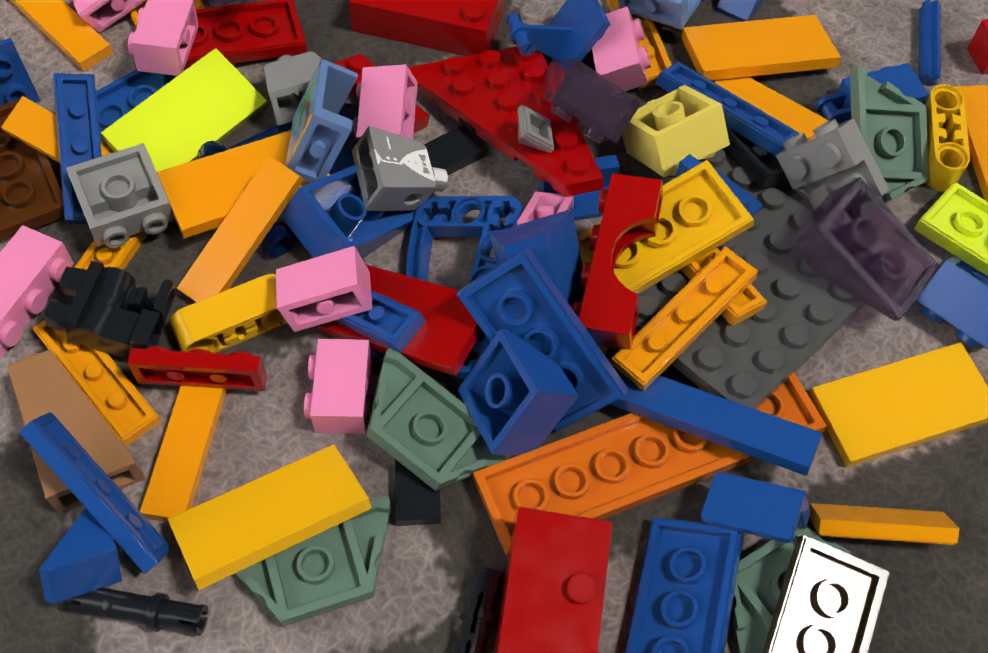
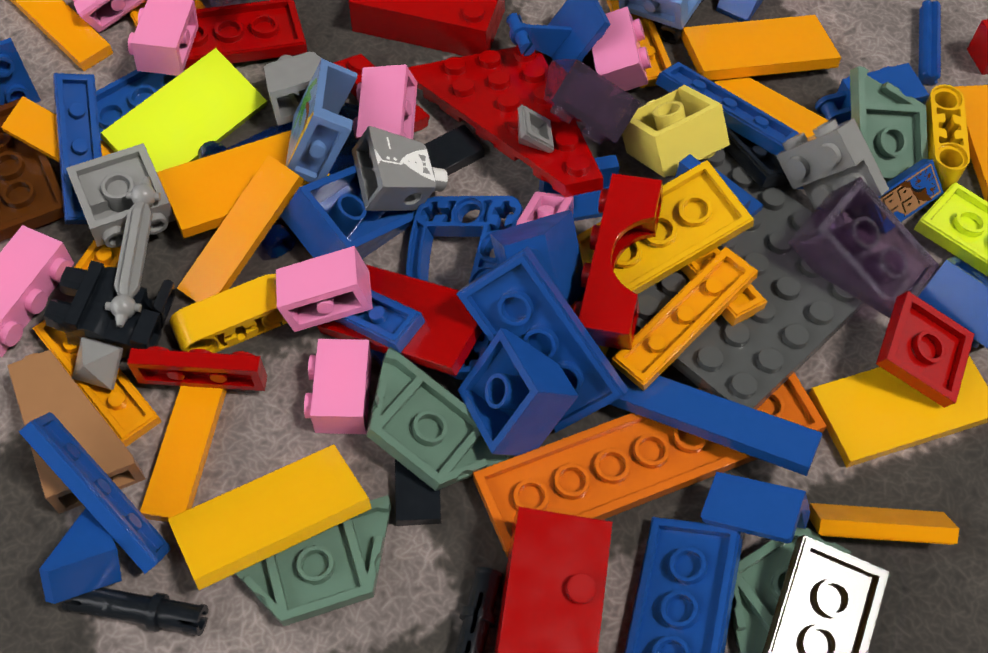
none -> light grey slope [72,337,123,390]
none -> light grey wheel [105,177,161,328]
none -> tile [868,159,944,231]
none -> red plate [876,291,975,408]

